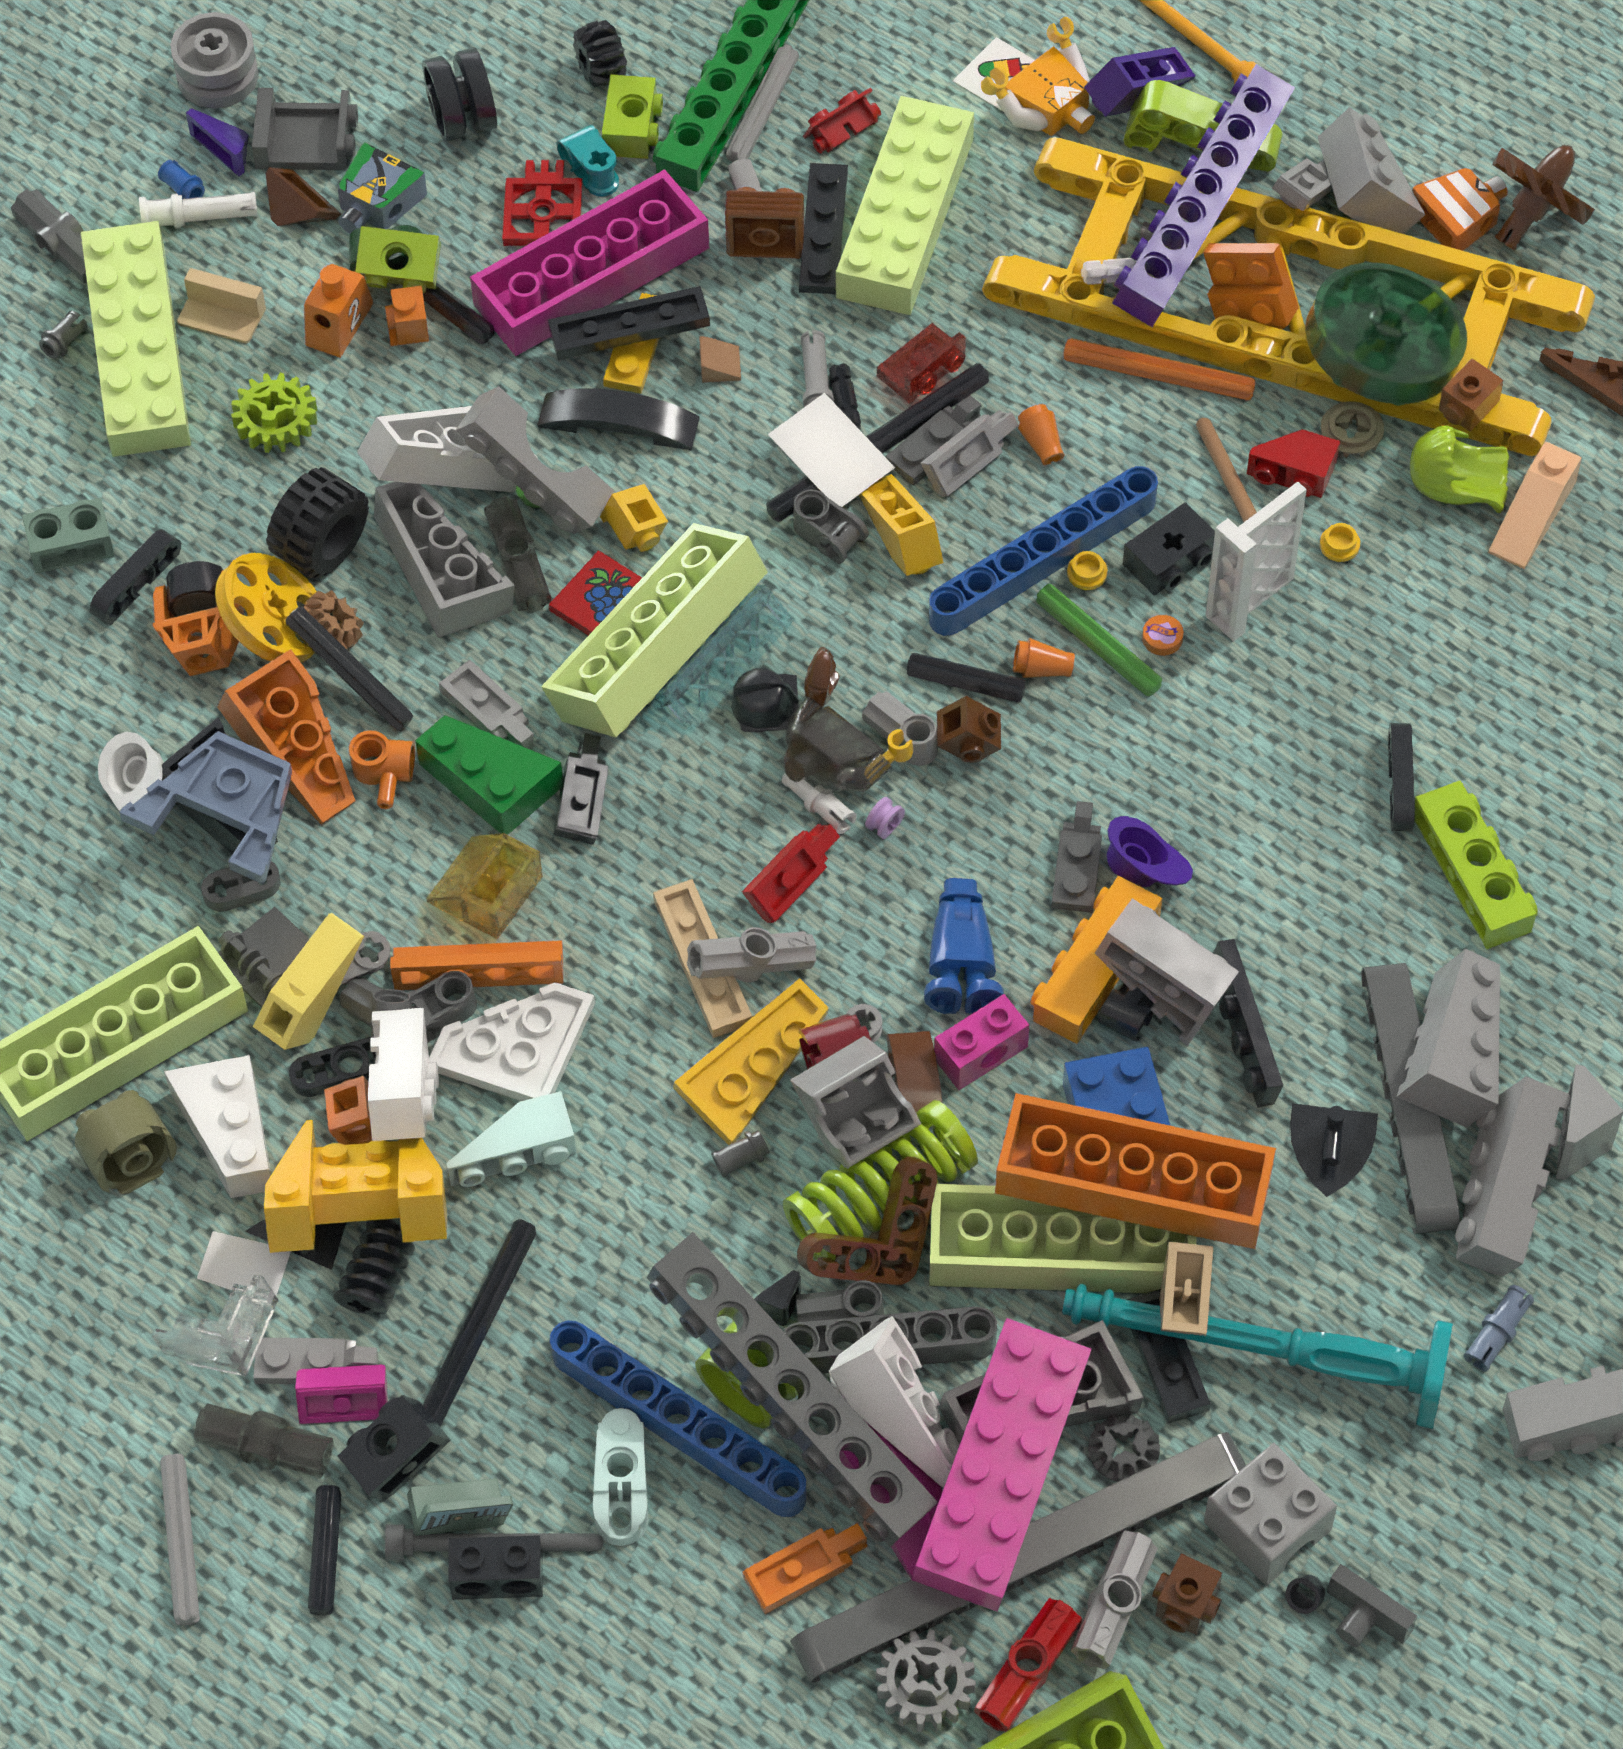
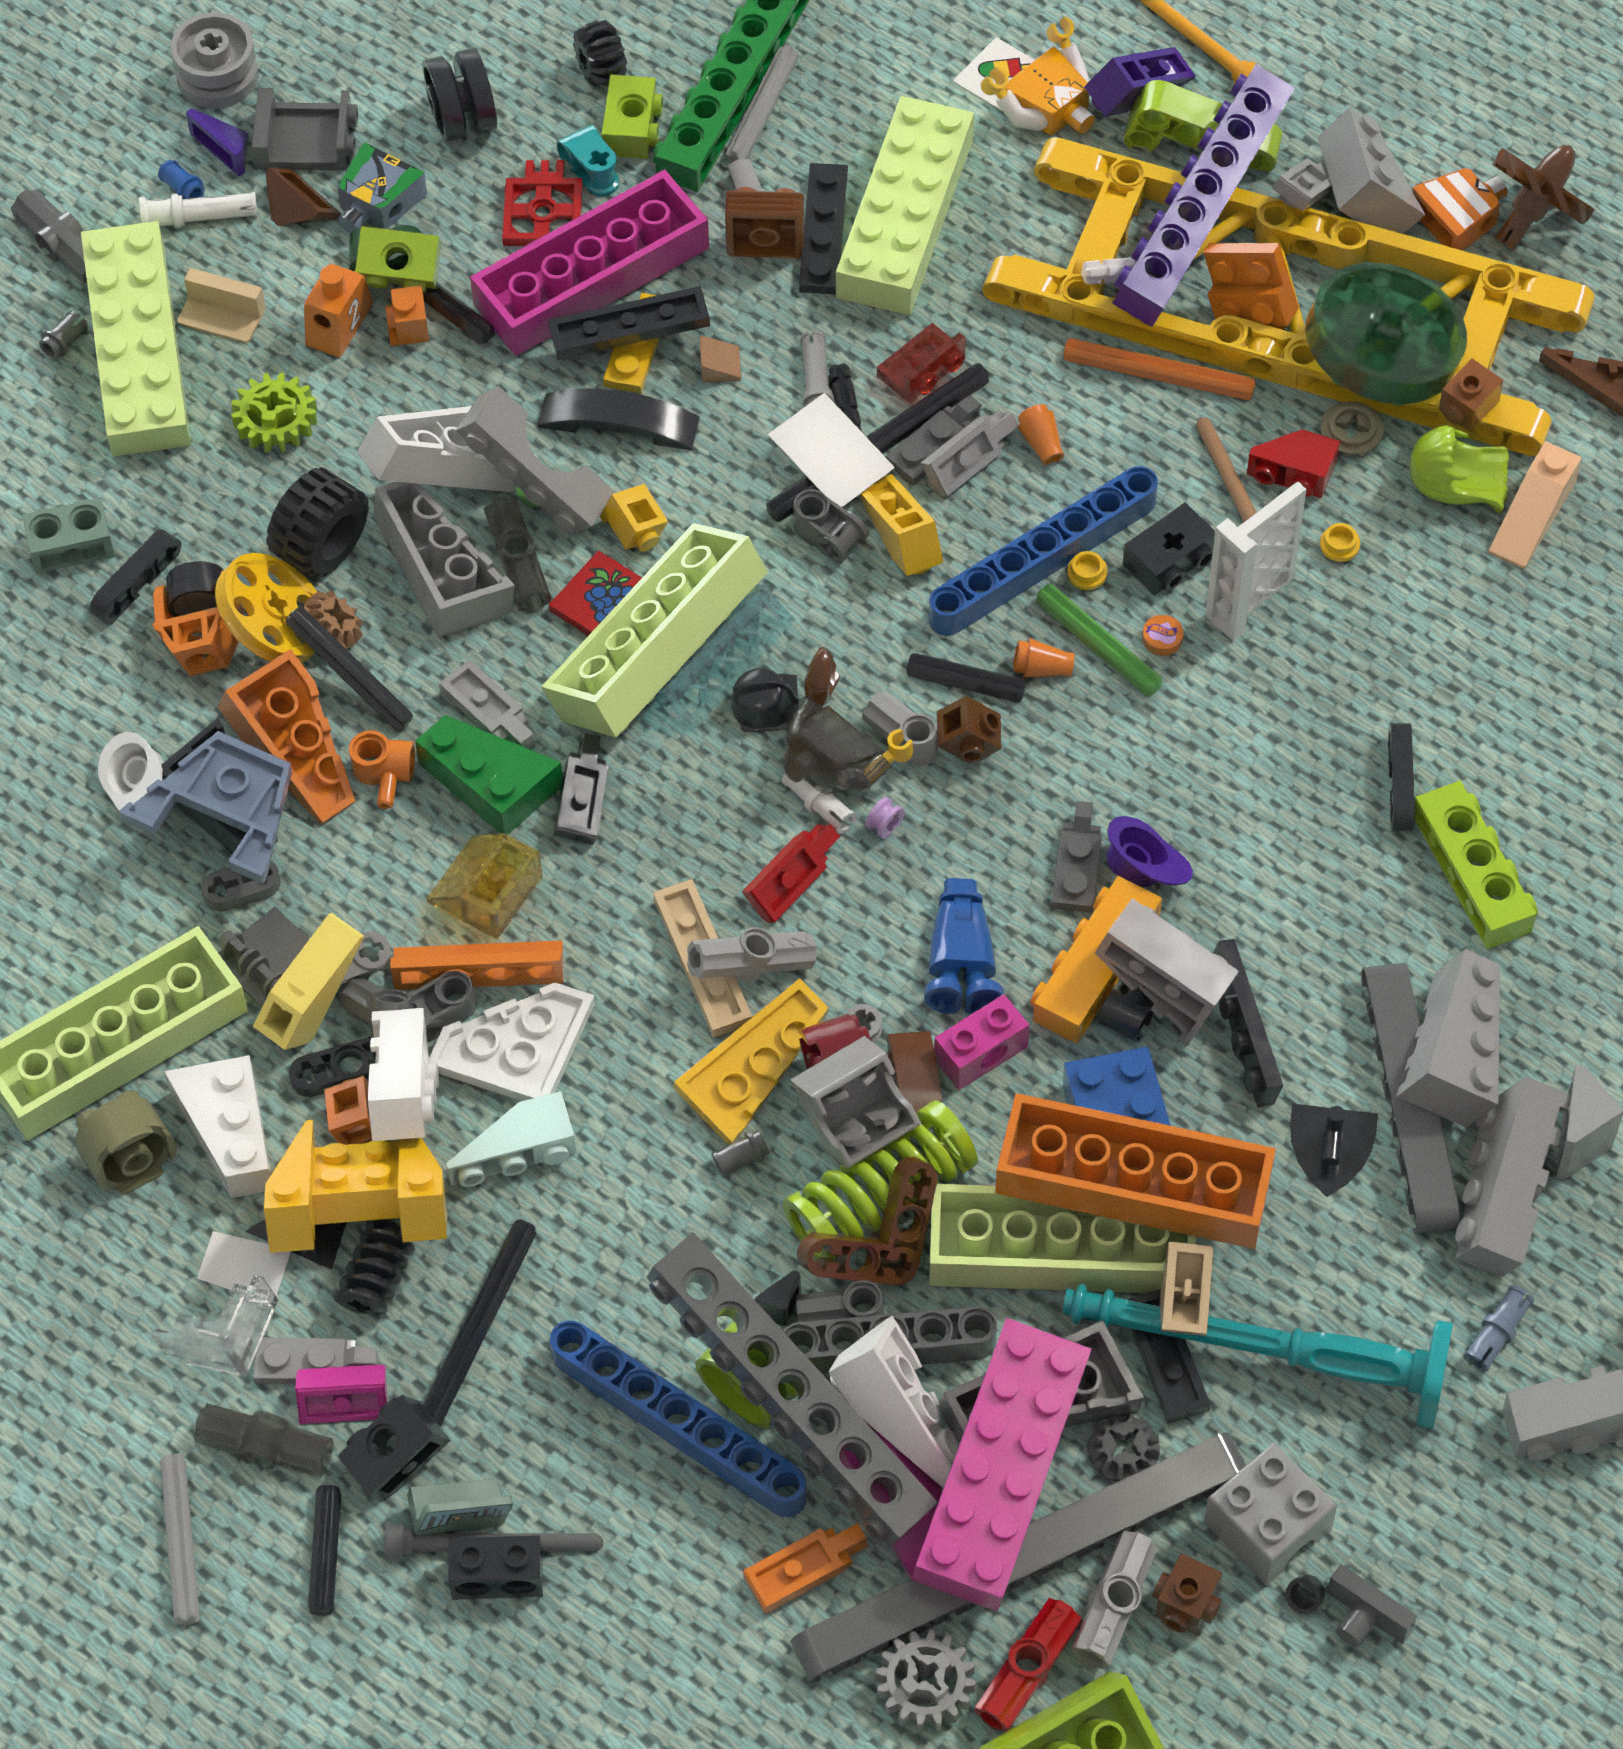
light aqua piece [593,1408,649,1546] -> none
red hinge [802,87,881,153] -> none

